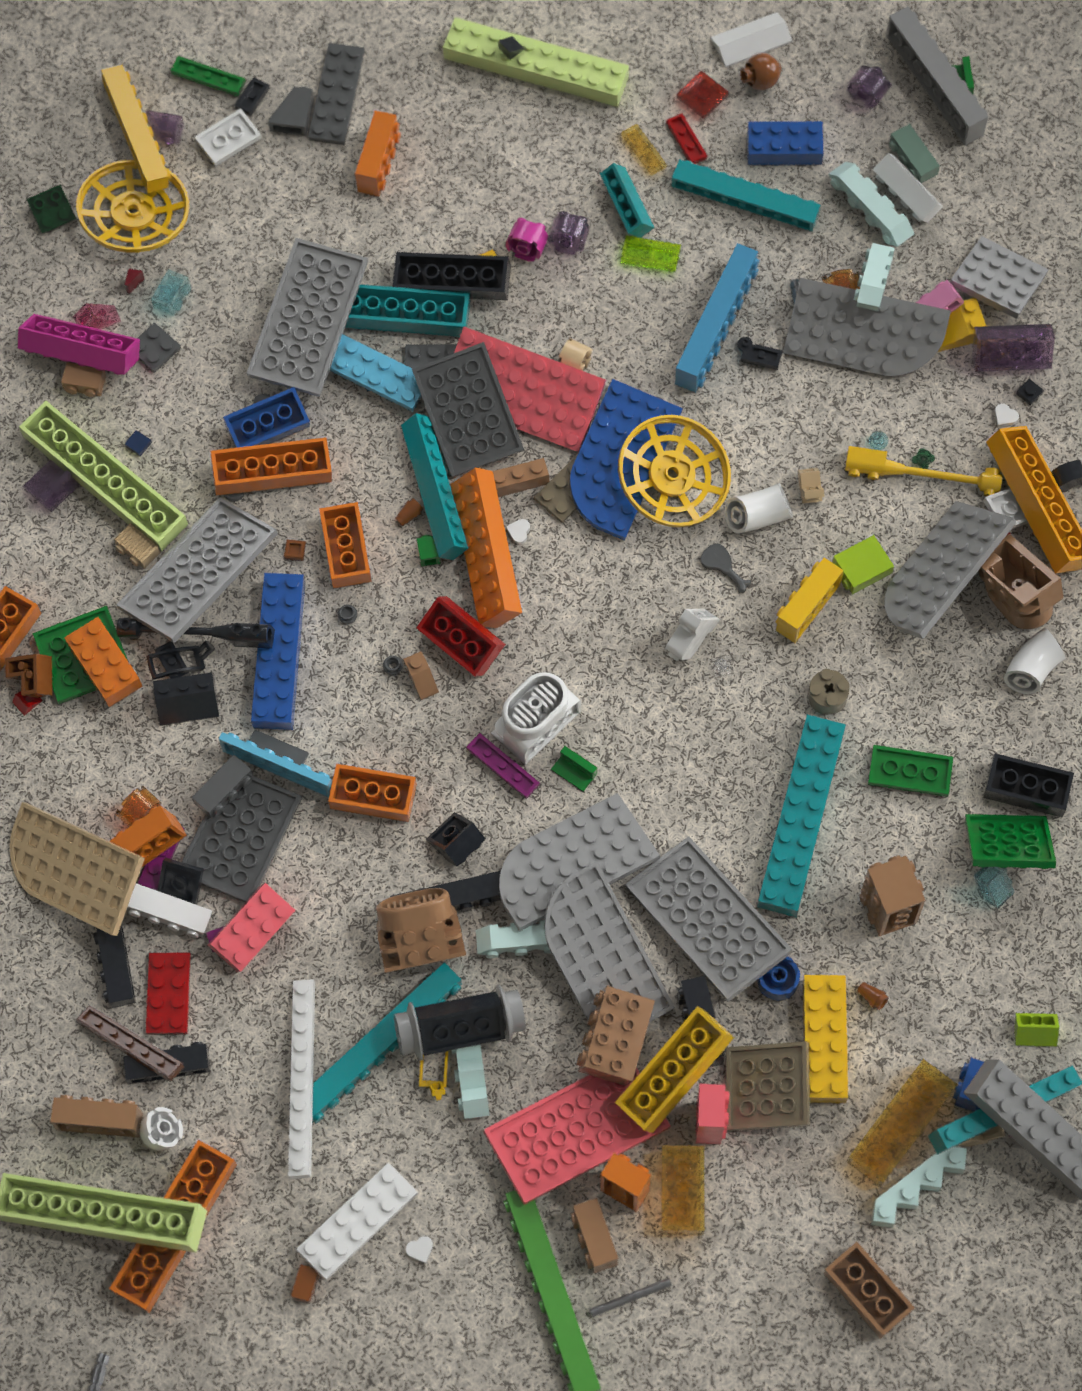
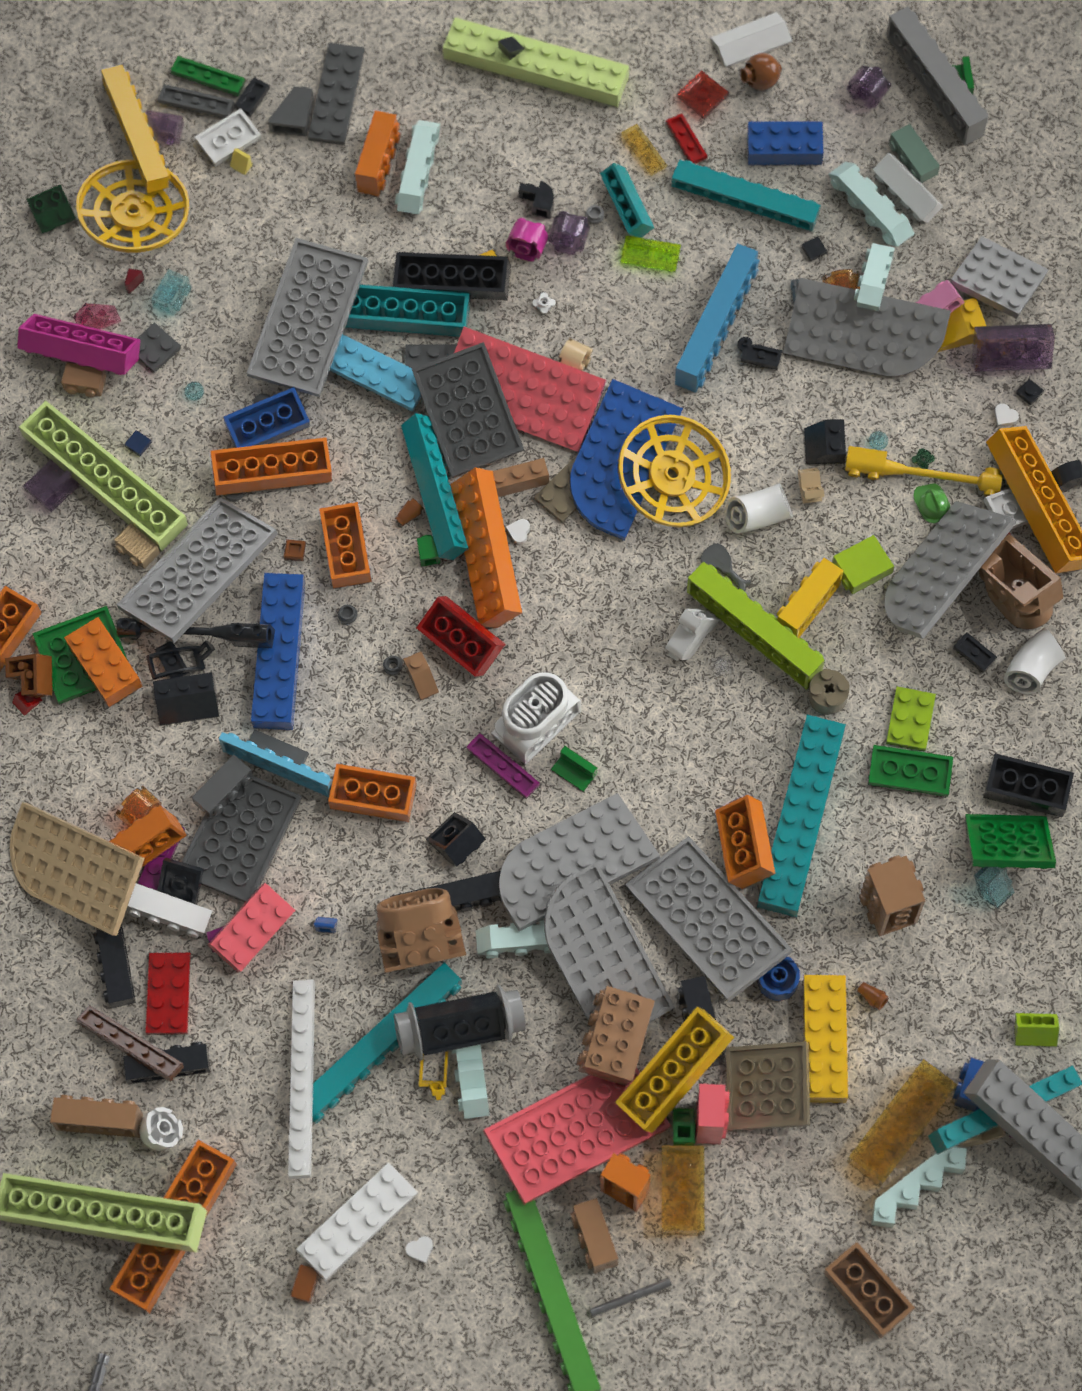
none -> dark grey plate [158,84,234,118]
none -> clear light blue plate [185,382,204,401]
none -> light yellow slope [230,148,252,175]
none -> blue slope [314,917,338,933]
none -> light aqua brick [395,120,440,214]
none -> black brick [518,181,554,219]
none -> white plate [533,292,555,314]
none -> light grey plate [586,205,604,224]
none -> green brick [673,1108,695,1148]
none -> lime brick [687,561,825,690]
none -> orange brick [715,795,775,889]
none -> black tile [801,236,827,262]
none -> black slope [804,419,846,464]
none -> lime plate [886,686,936,751]
none -> bright green piece [913,483,950,524]
none -> black plate [953,632,997,673]

